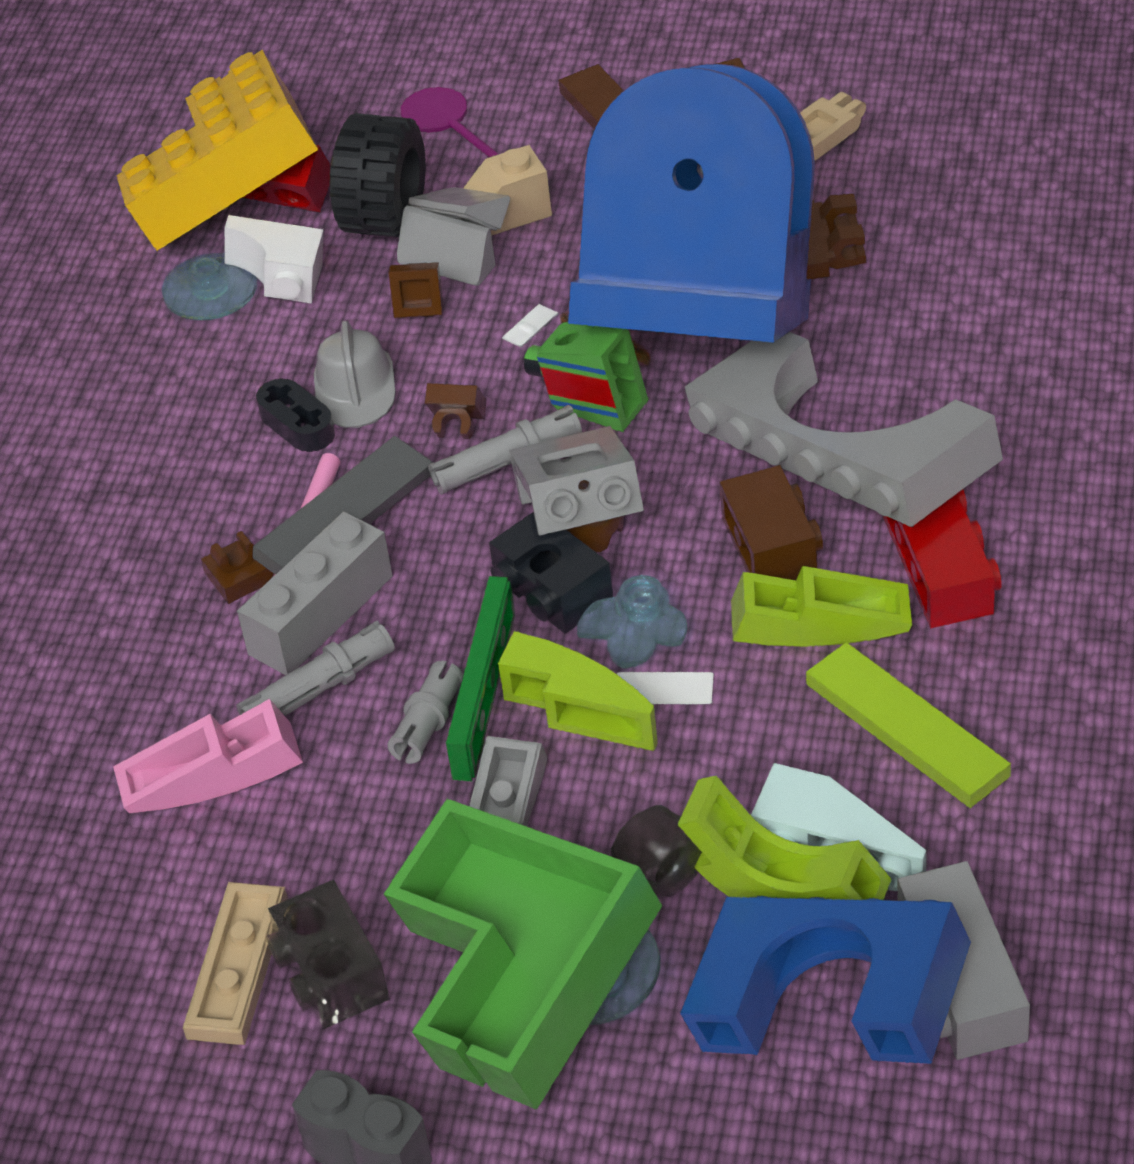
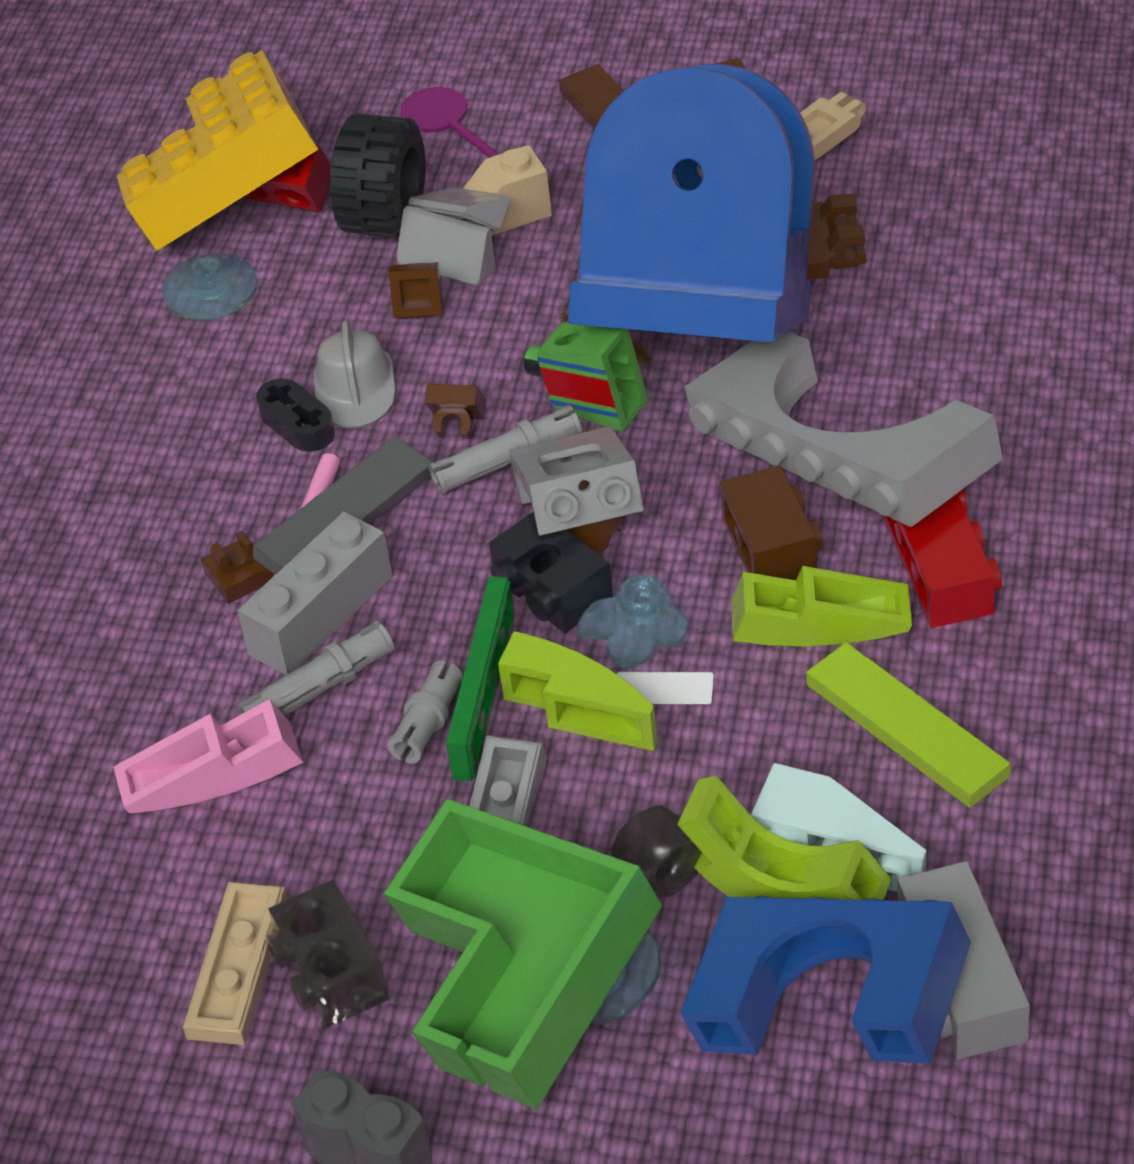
white arch [225,215,323,303] -> none
white piece [502,304,558,348] -> none

